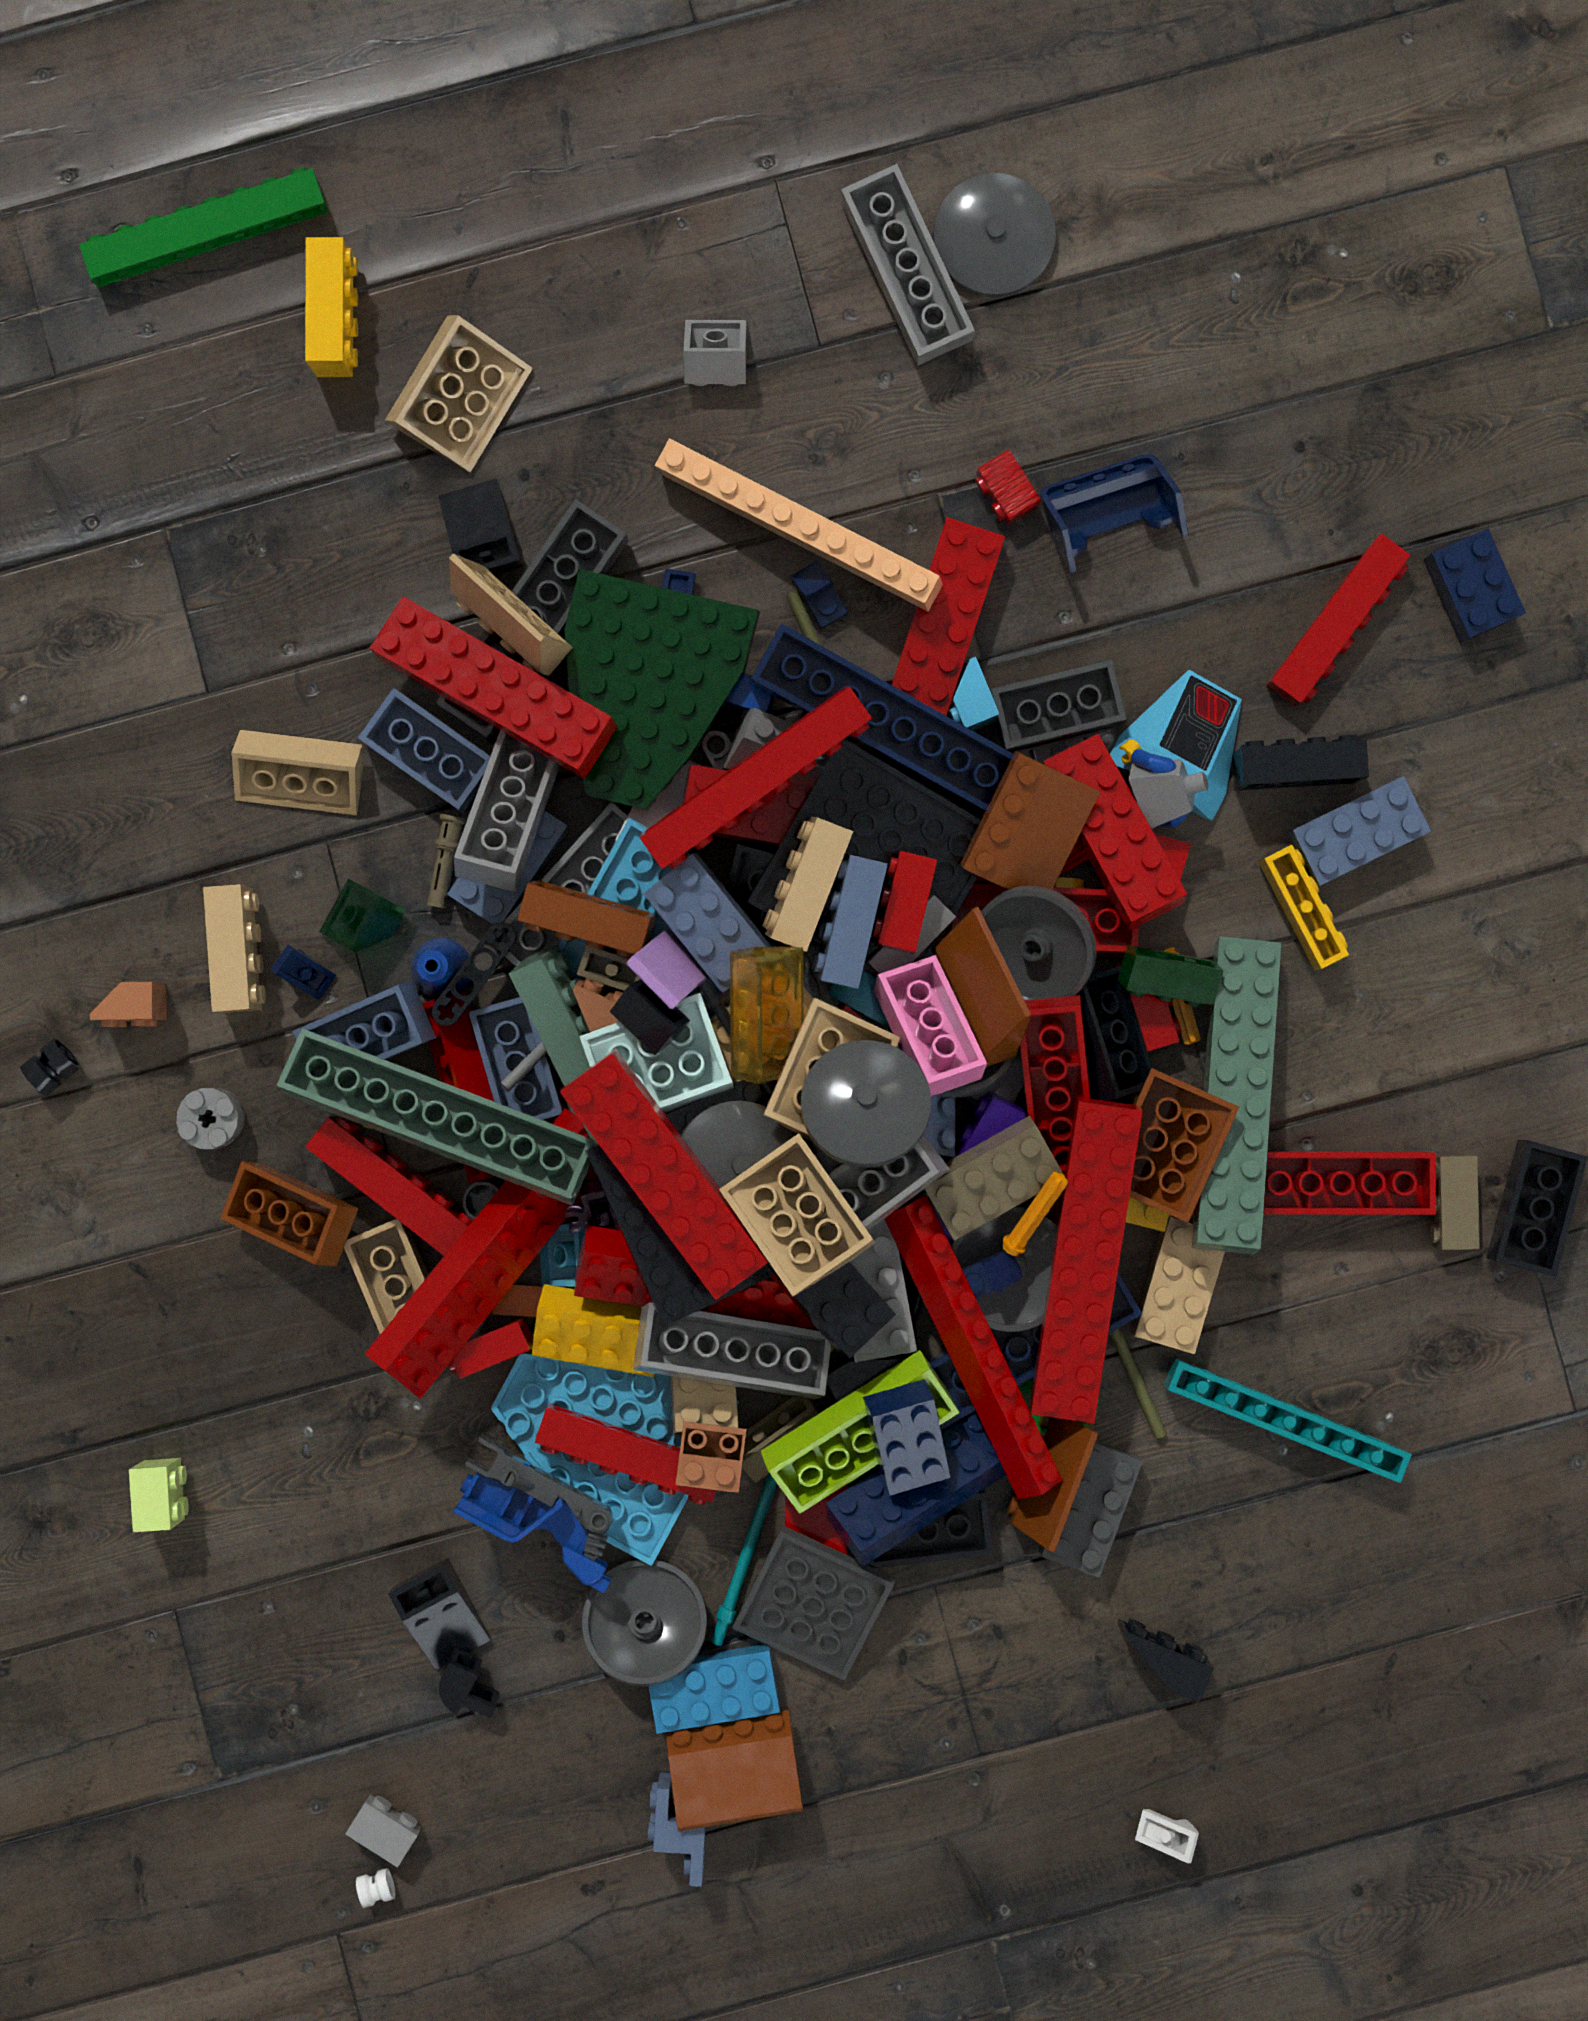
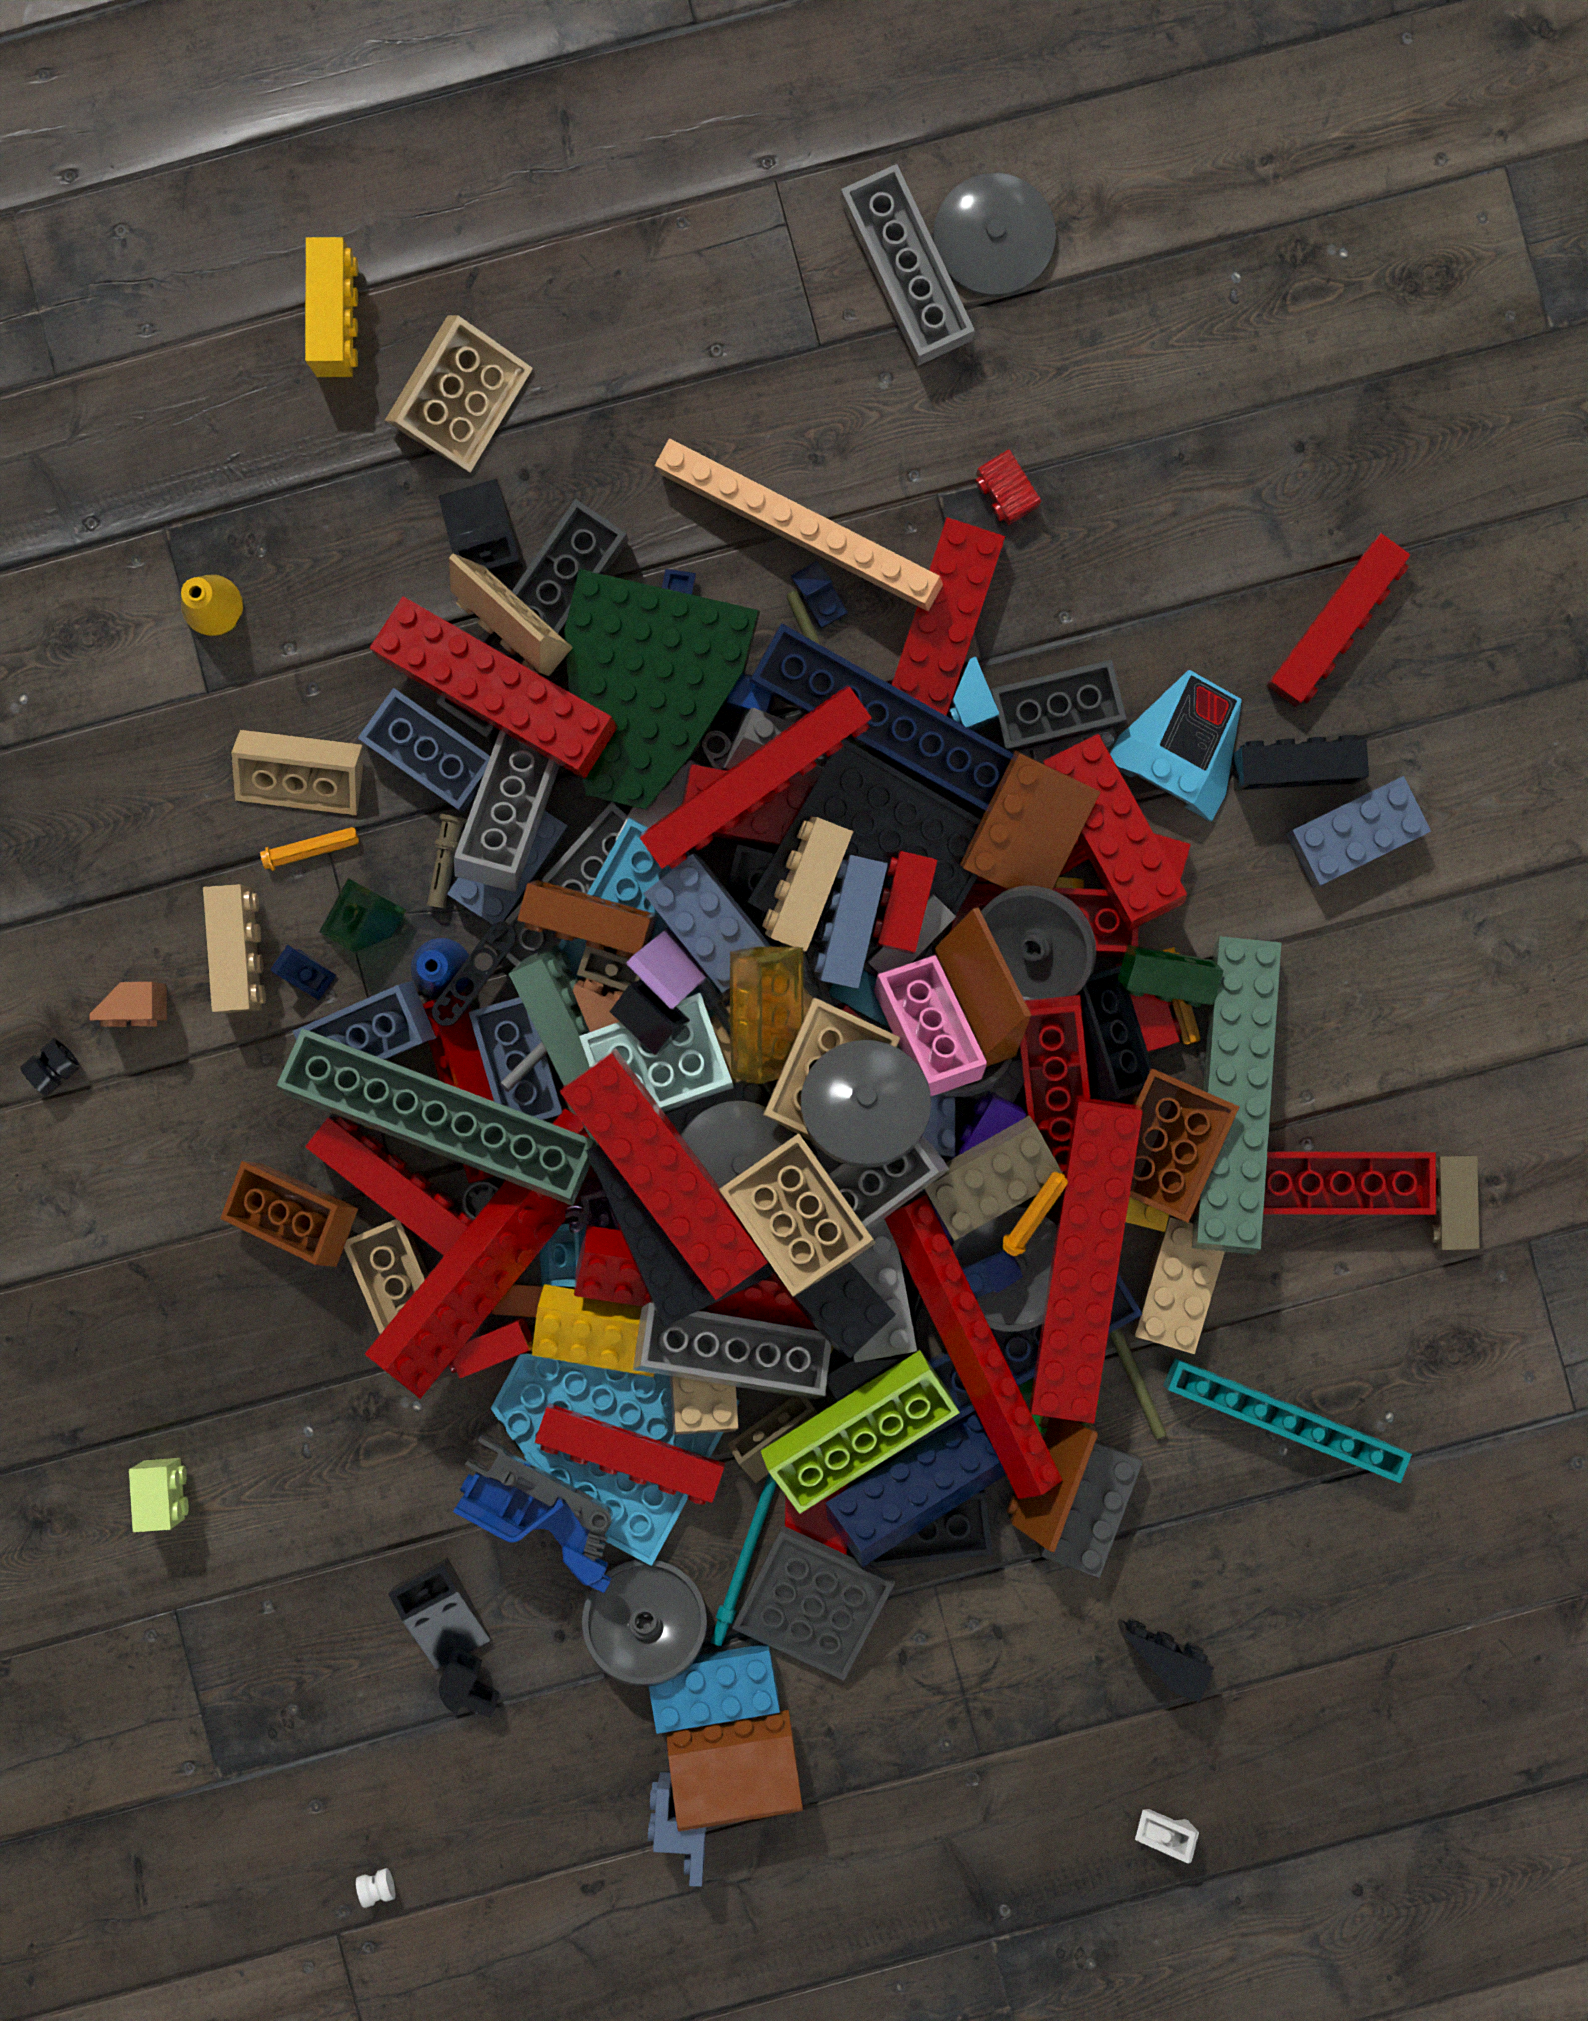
green brick [79,168,329,288] -> none
light grey brick [176,1088,245,1149] -> none
light grey brick [345,1794,422,1868] -> none
nougat slope [676,1421,747,1493] -> none
light grey slope [683,320,747,386] -> none
dark blue brick [863,1379,951,1496] -> none
dark blue windscreen [1040,455,1189,573] -> none
light grey torso [1120,739,1208,829] -> none
yellow brick [1258,845,1349,971] -> none
dark blue brick [1423,529,1526,643] -> none
black brick [1486,1139,1588,1277] -> none
none -> yellow cone [181,575,243,636]
none -> light orange axle [260,827,359,871]

